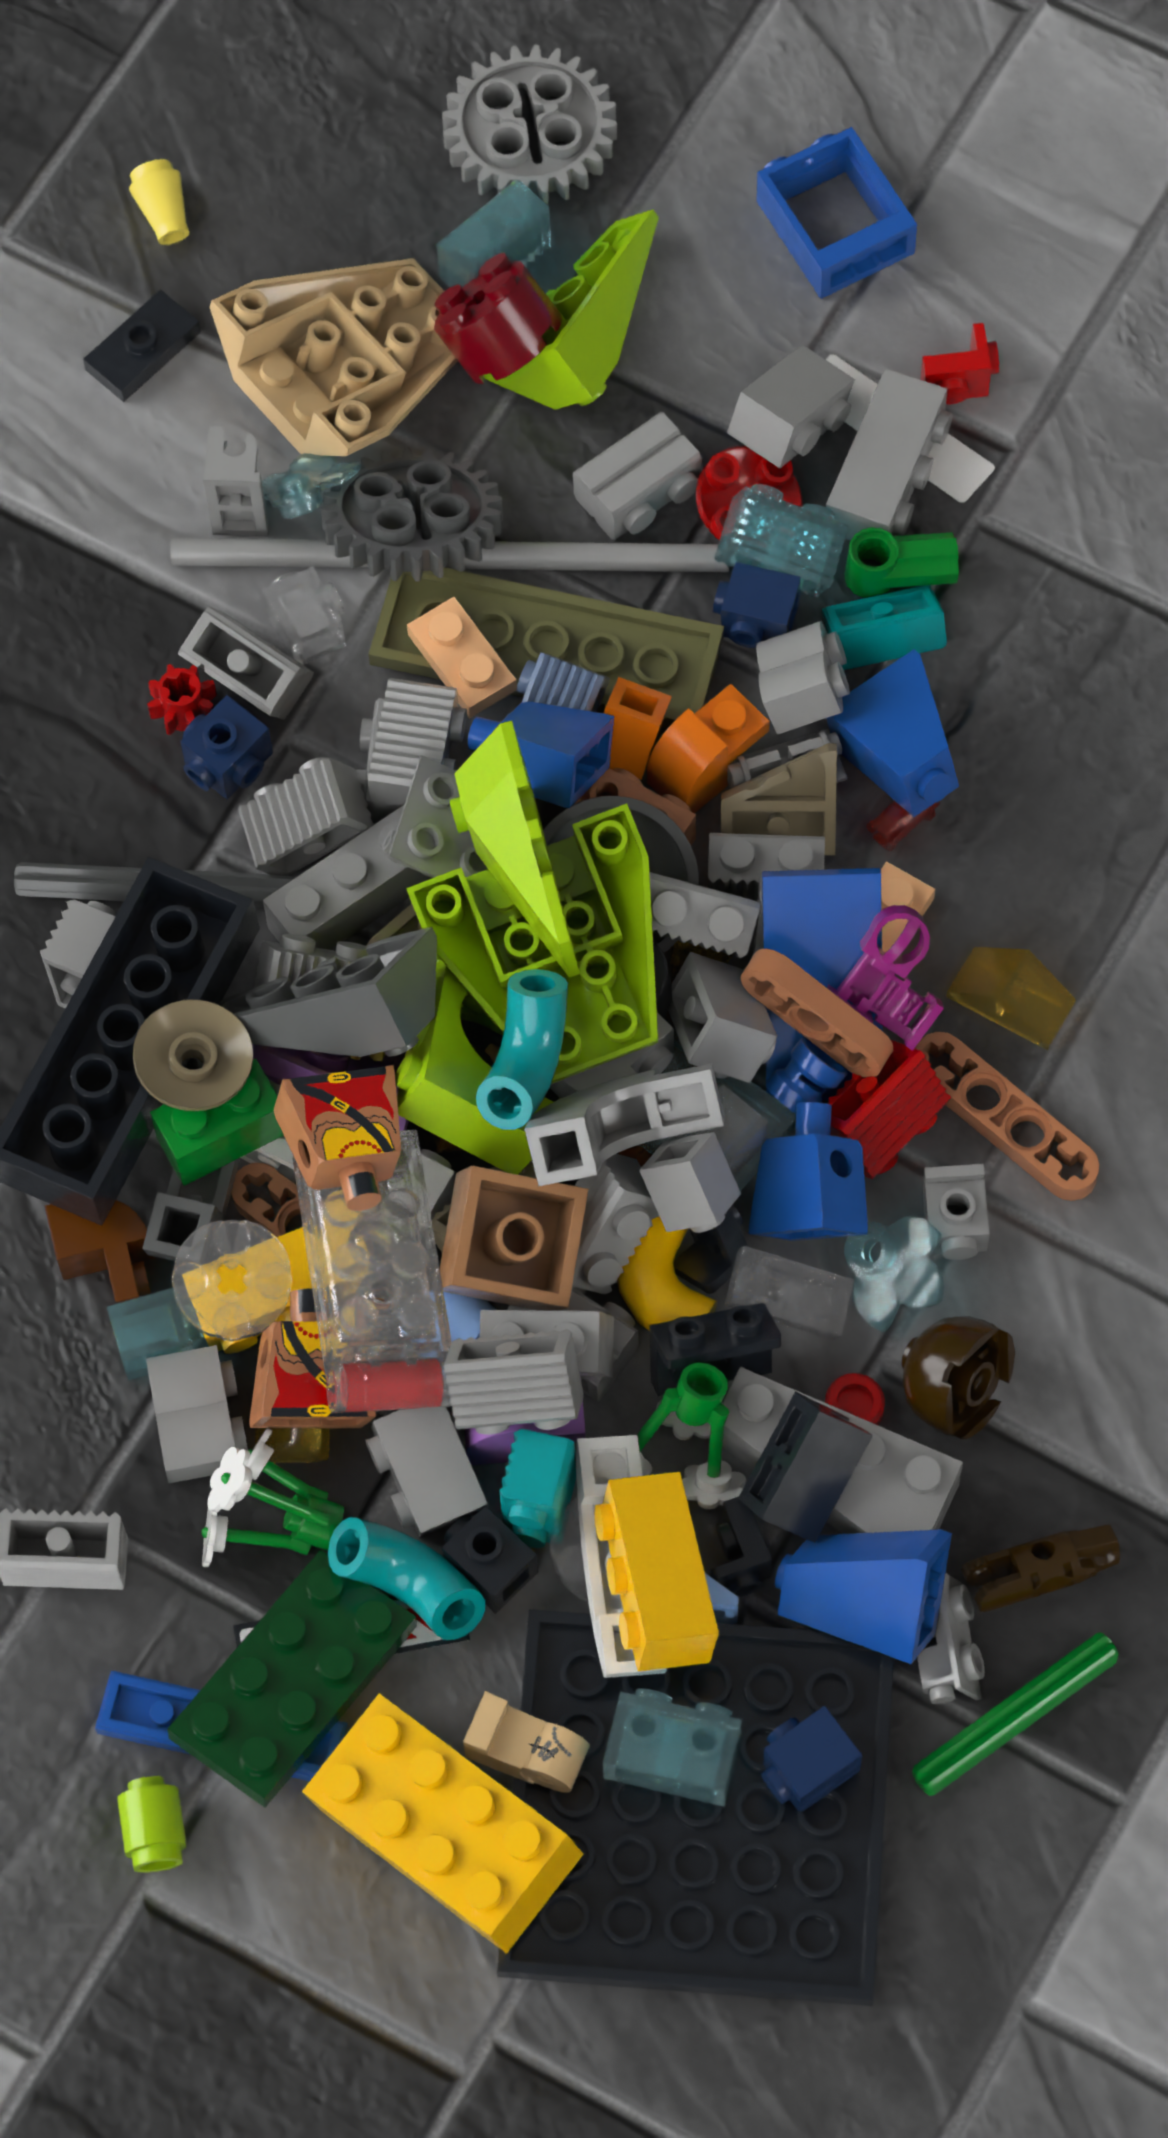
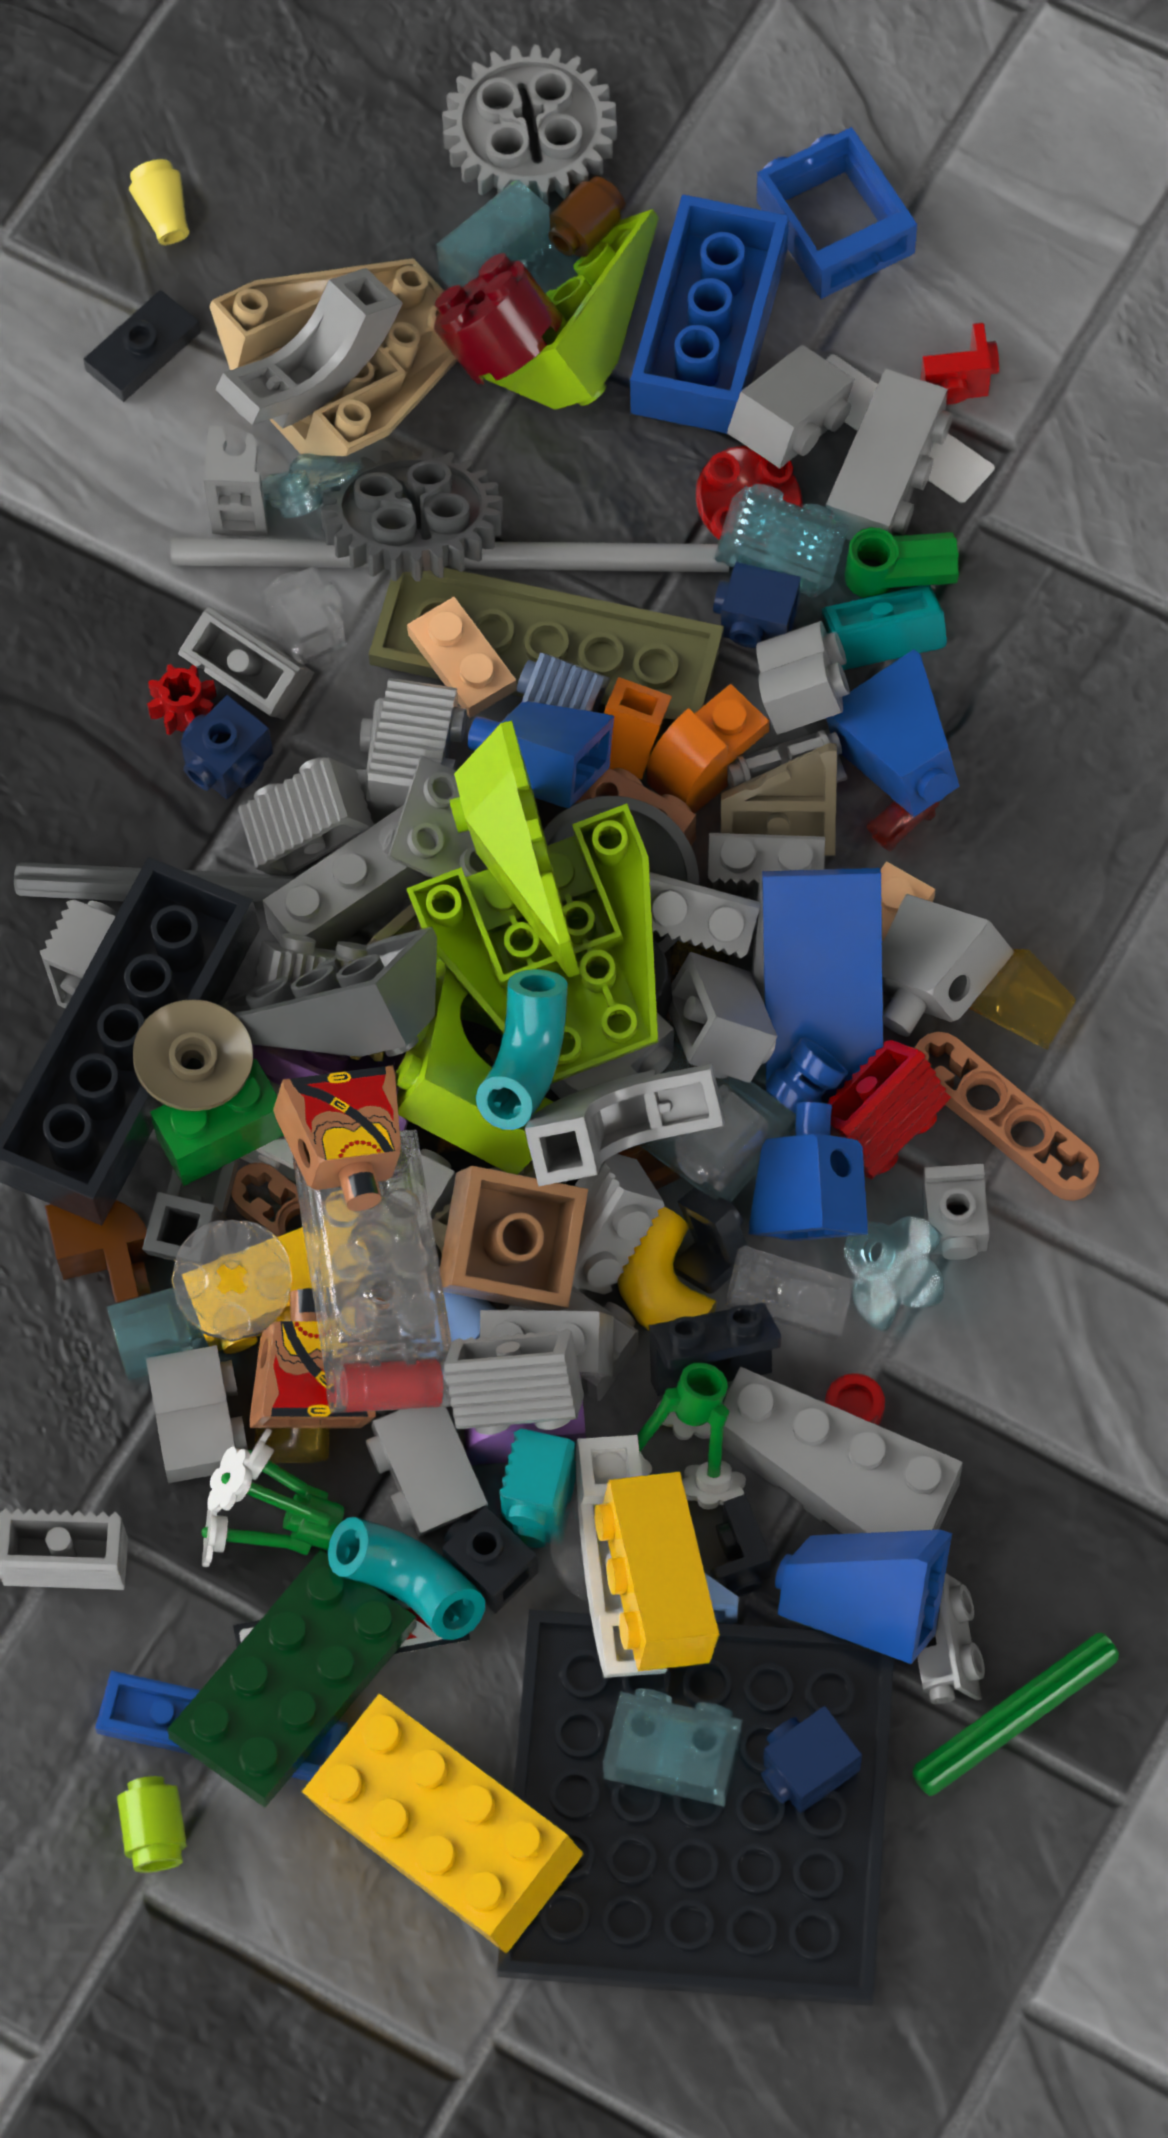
tan leg [463,1691,590,1792] -> none
light grey brick [573,412,702,540] -> none
light grey brick [639,1132,741,1233] -> none
black hinge [738,1391,873,1543] -> none
nougat beam [740,949,893,1078] -> none
magenta piece [827,905,944,1050] -> none
dark brown cylinder [901,1316,1015,1439] -> none
dark brown hinge [960,1524,1120,1613] -> none
none -> light grey arch [215,268,403,429]
none -> reddish brown brick [546,177,625,257]
none -> blue brick [630,194,789,434]
none -> light grey torso [882,894,1014,1037]

